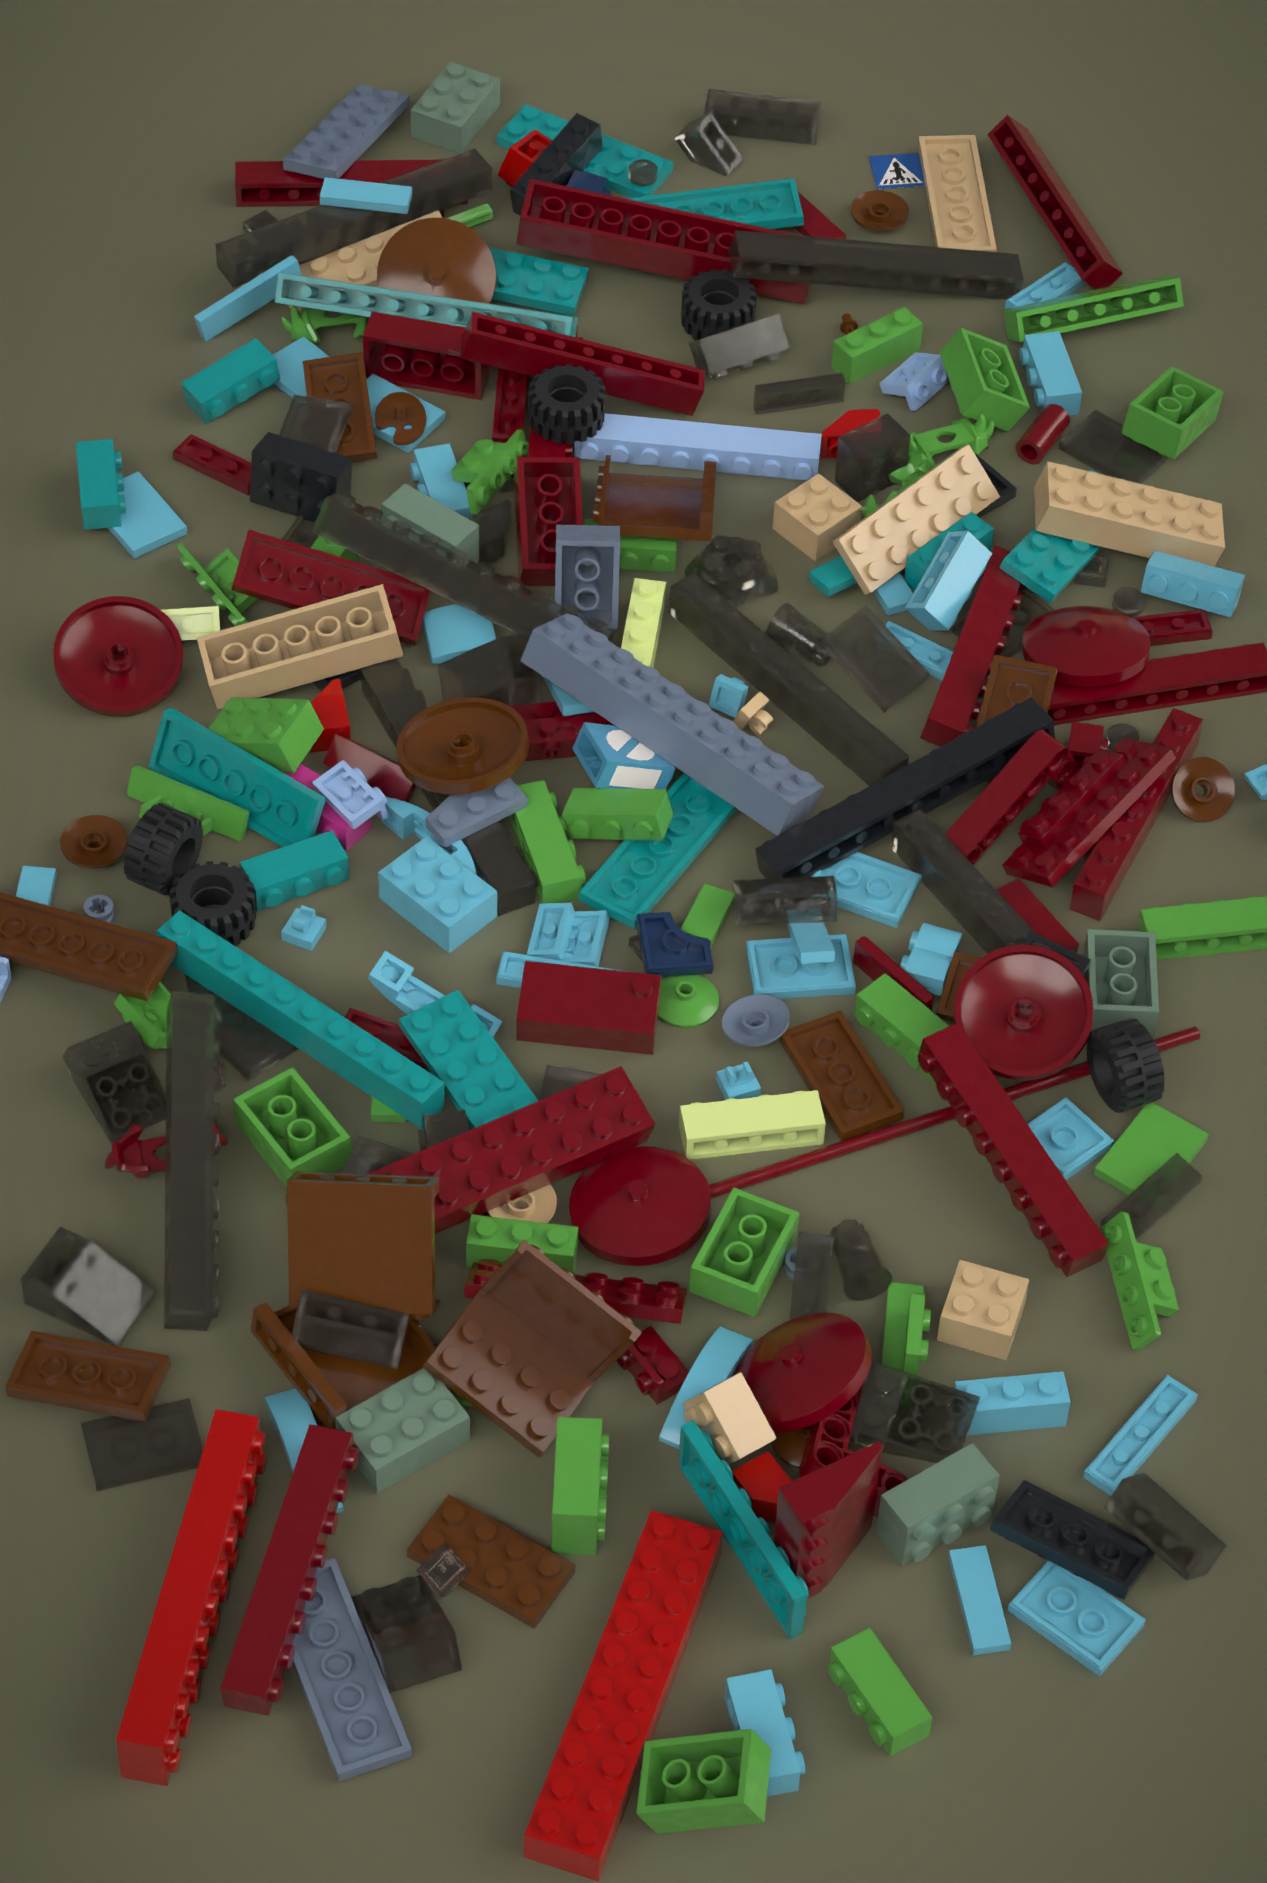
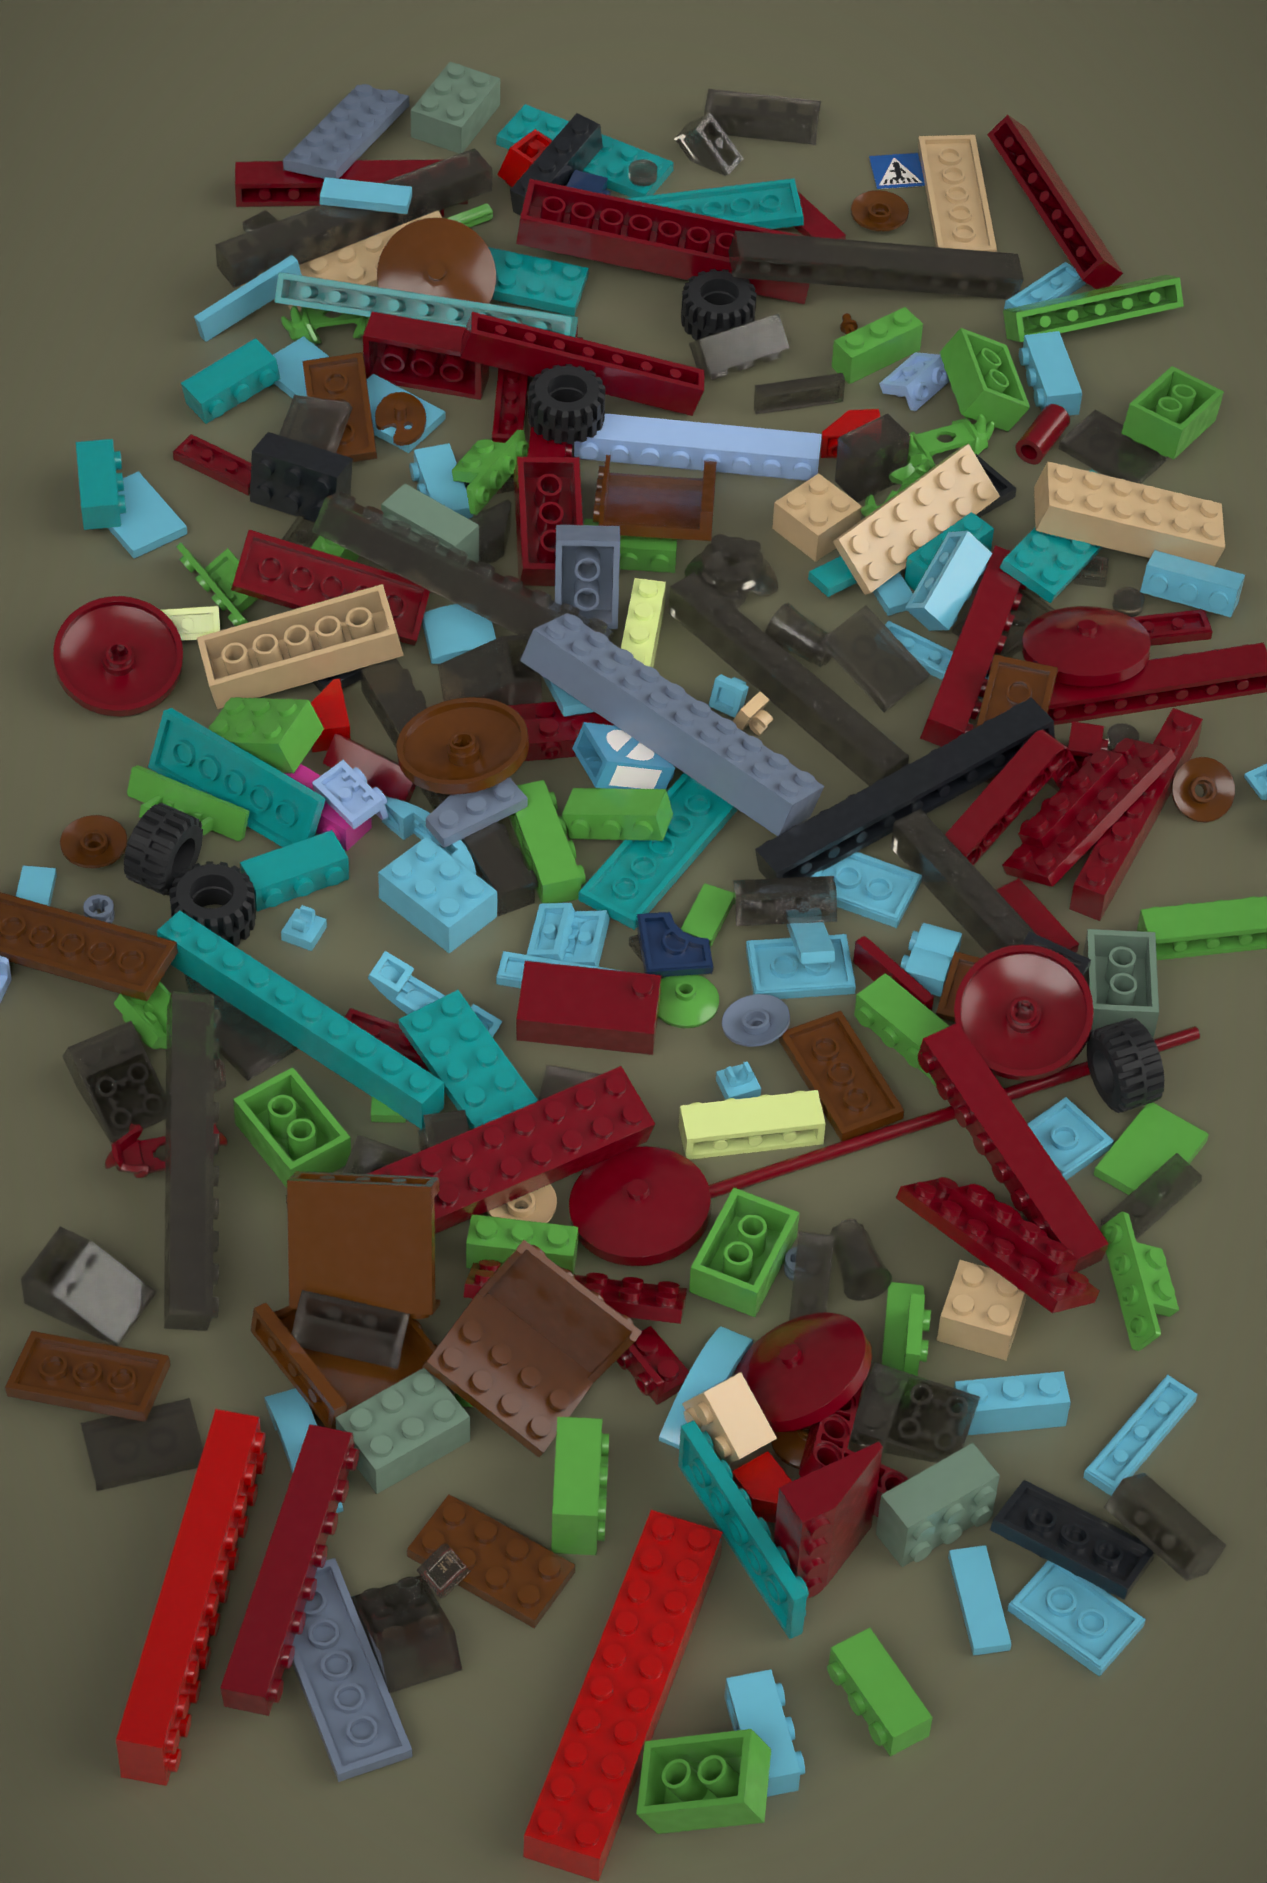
none -> dark red plate [896,1177,1100,1313]

